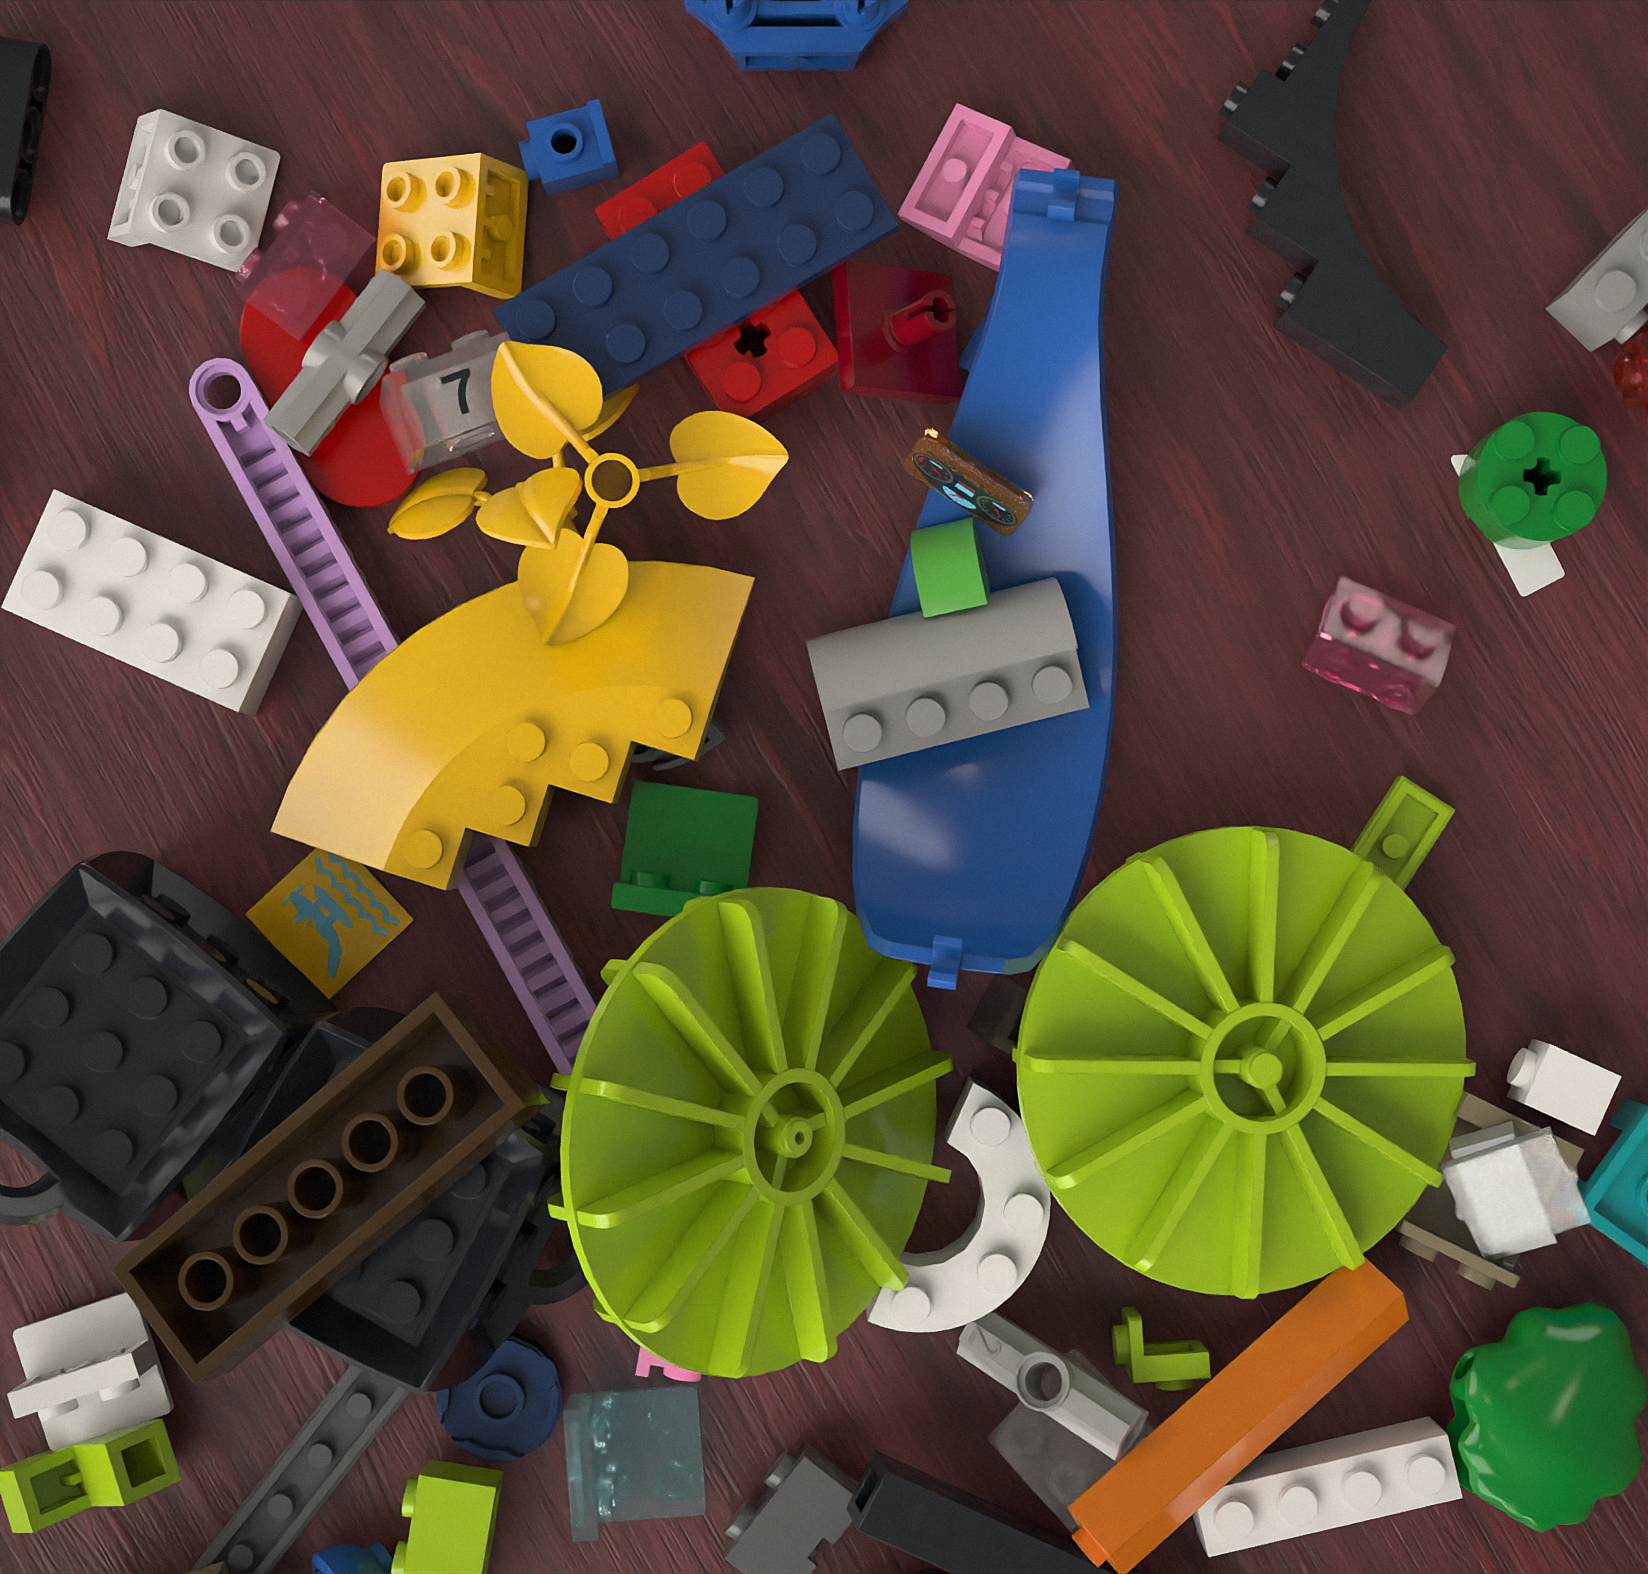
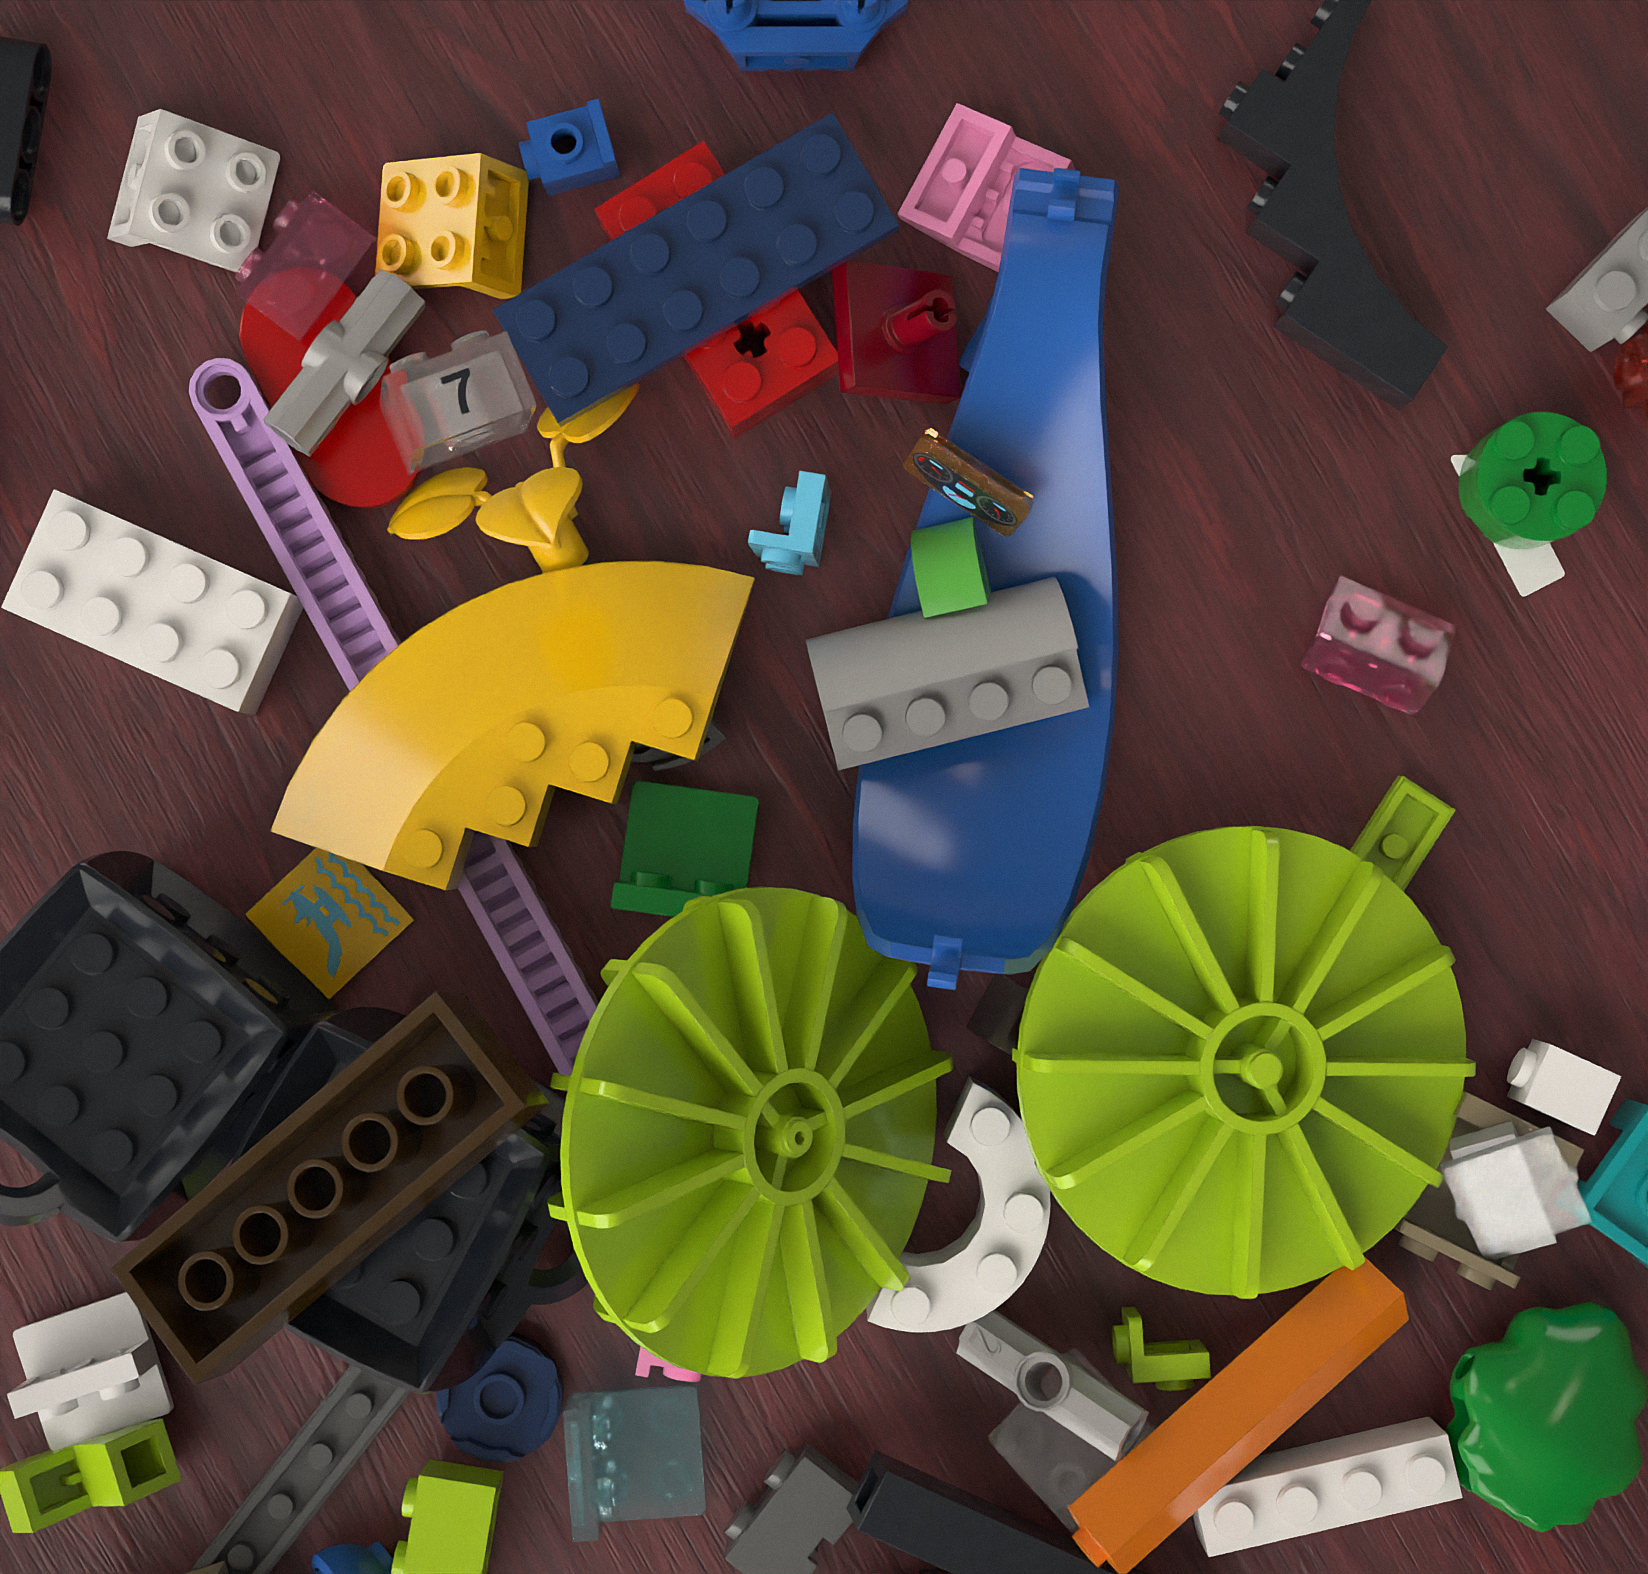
yellow plant [491,341,789,646] -> none
none -> medium azure bracket [748,471,832,575]

